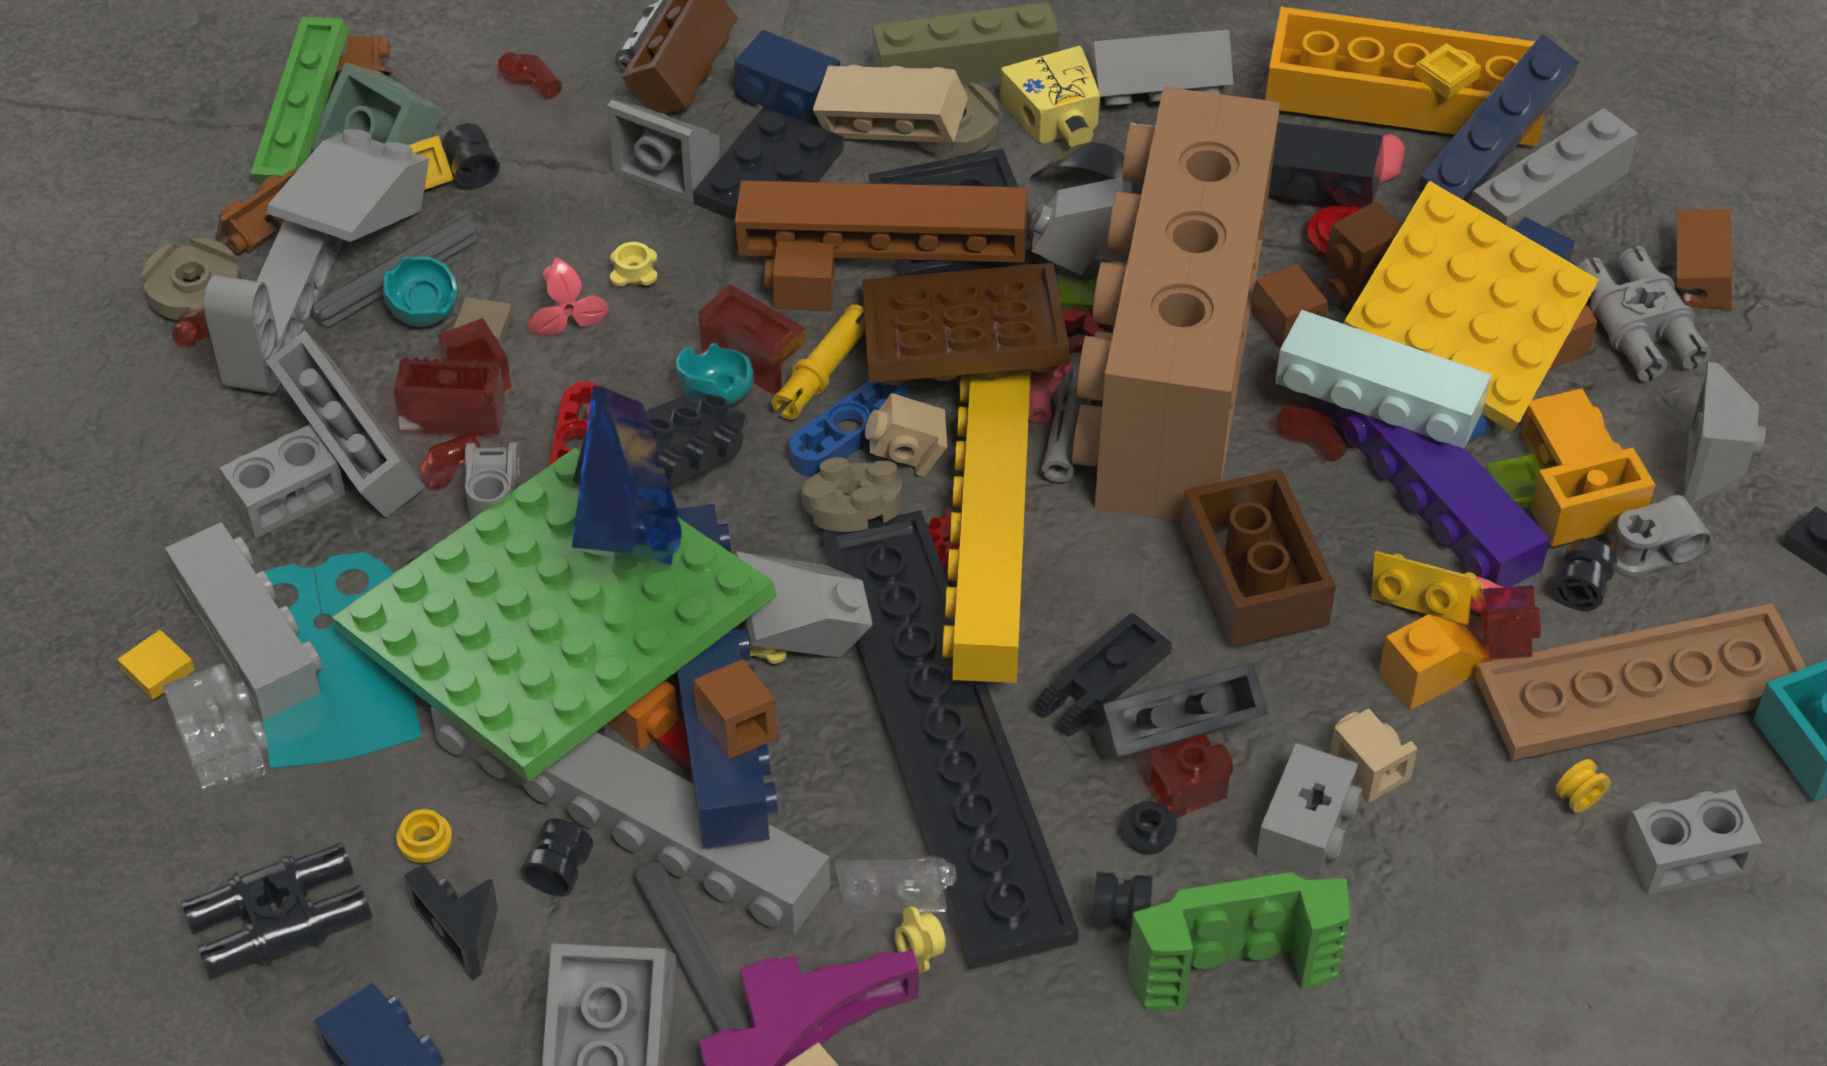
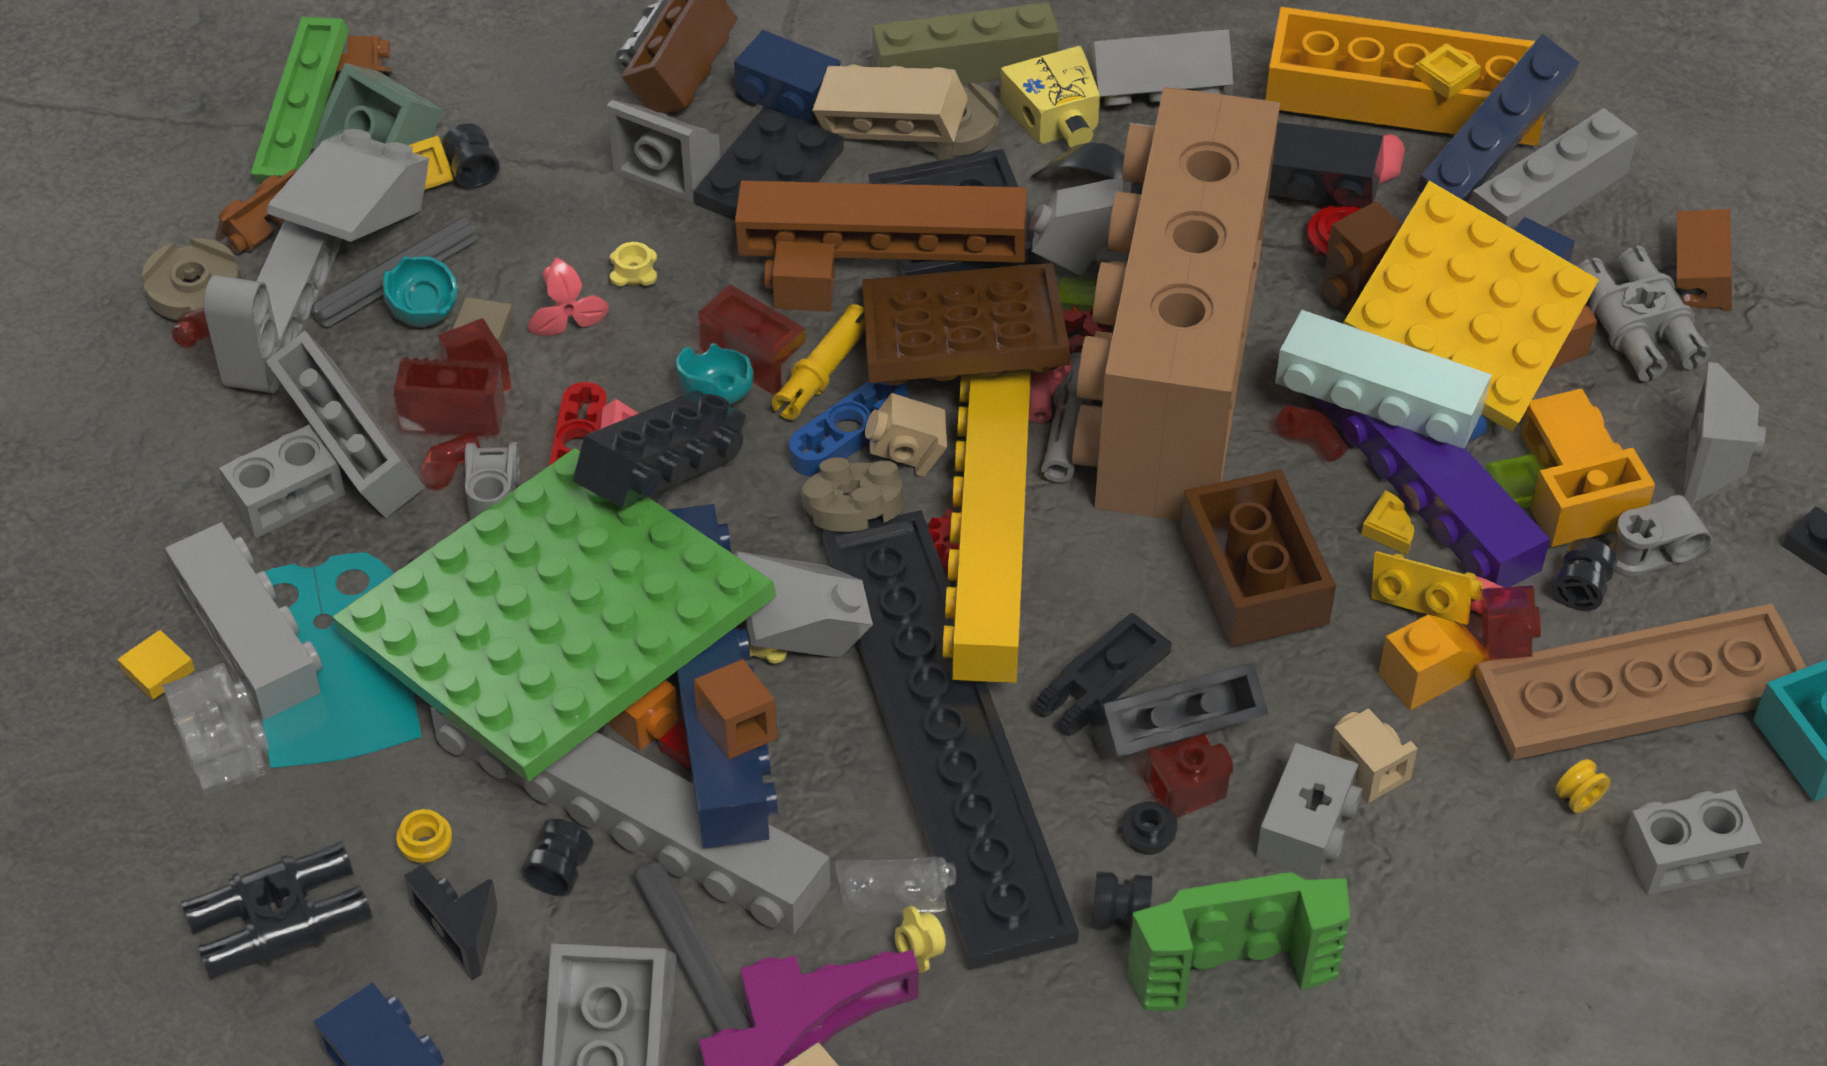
clear red arm [497,52,562,99] -> none
clear blue slope [572,386,682,565] -> none
dark orange brick [1252,264,1328,349] -> none
none -> yellow tile [1361,490,1414,555]

